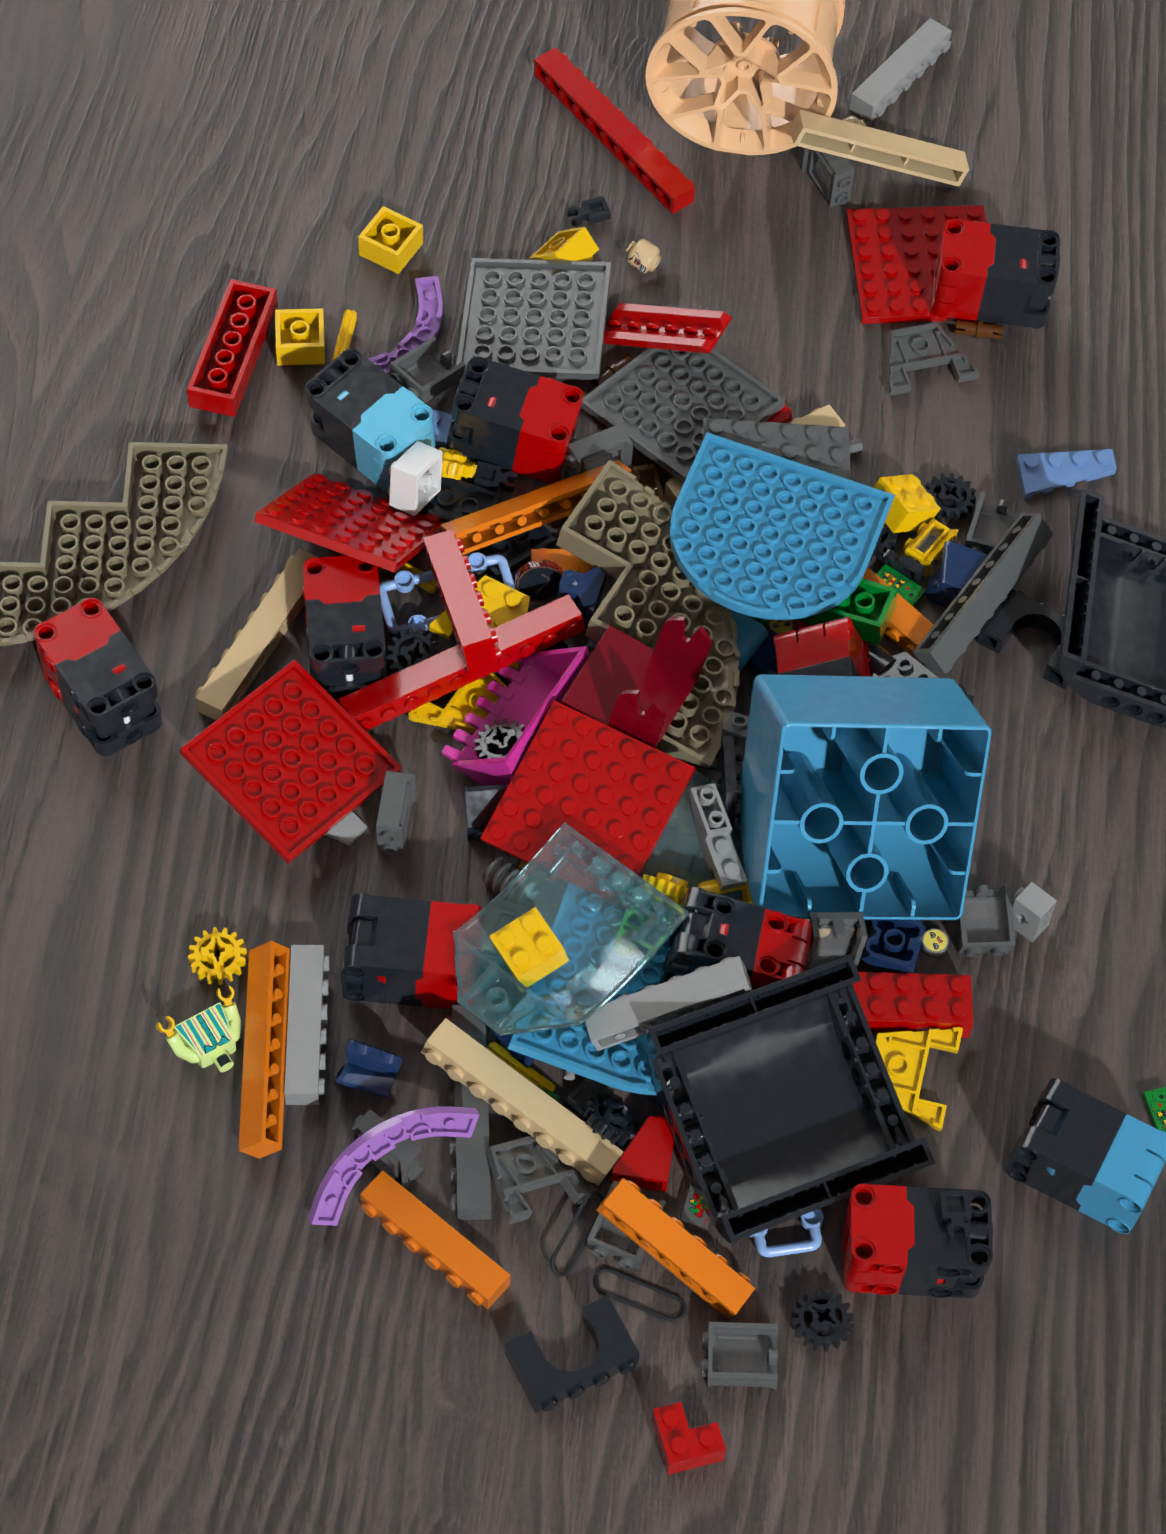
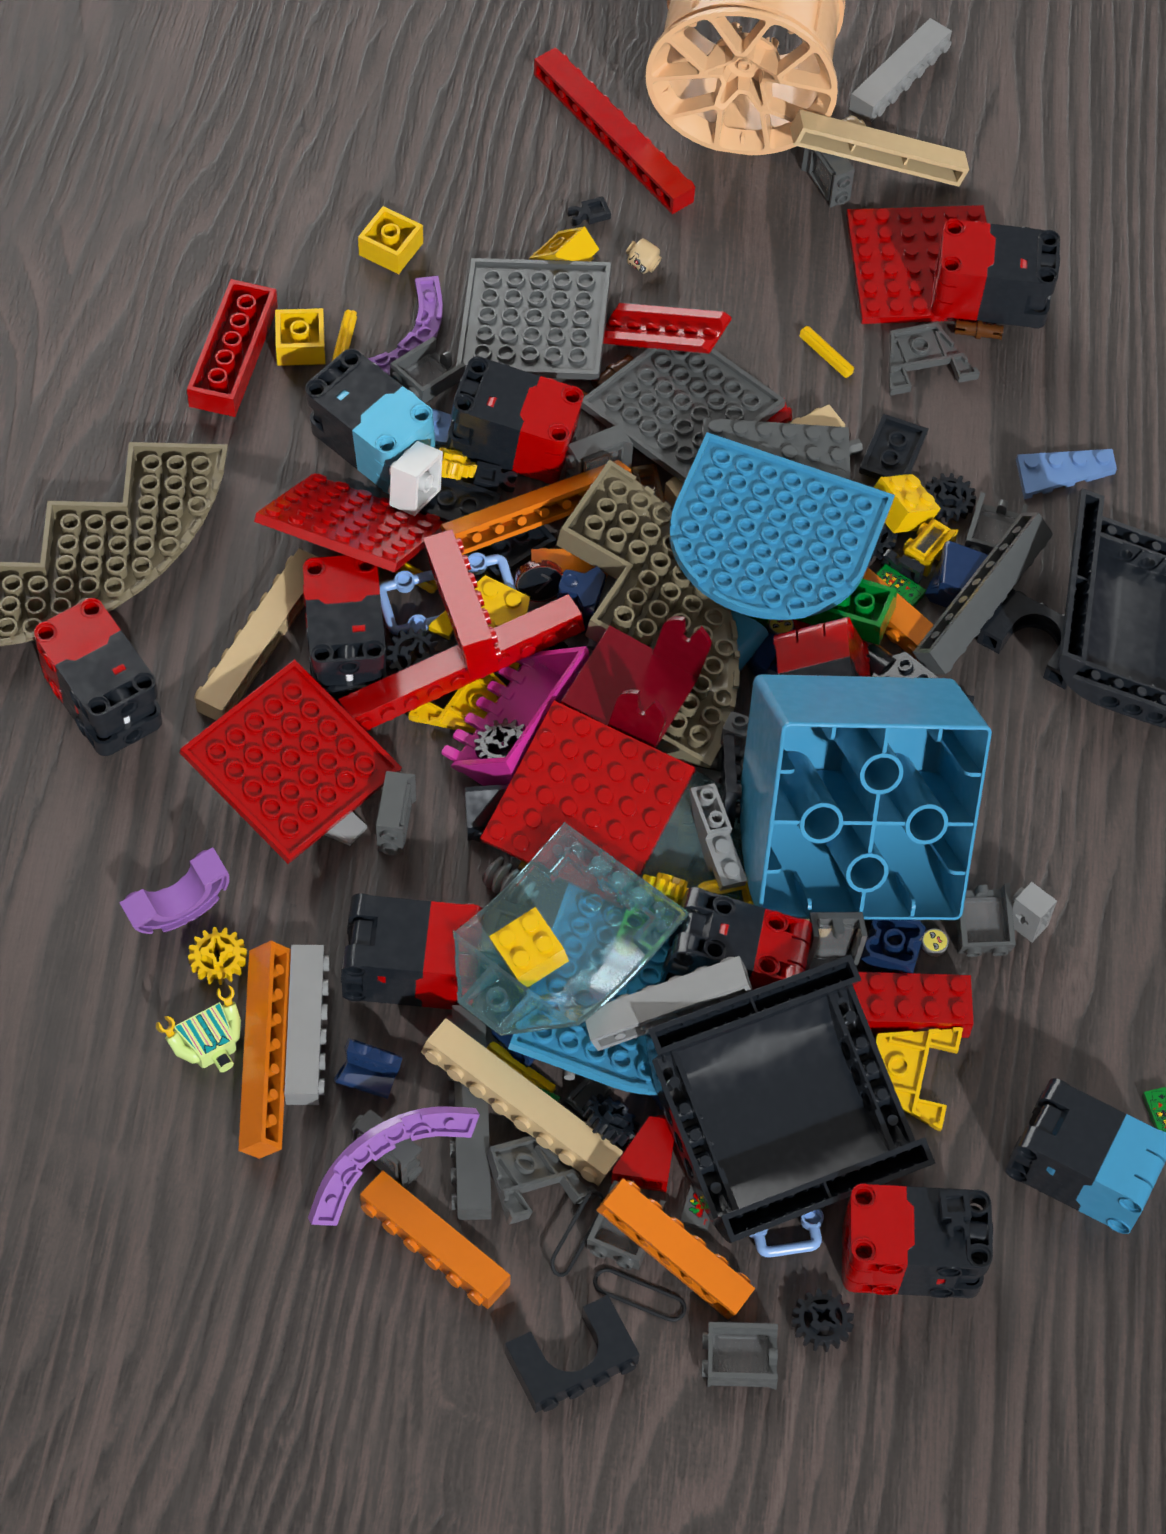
red brick [651,1402,726,1475] -> none
none -> medium lavender brick [119,847,229,934]
none -> yellow axle [799,326,854,378]
none -> black plate [859,413,929,480]

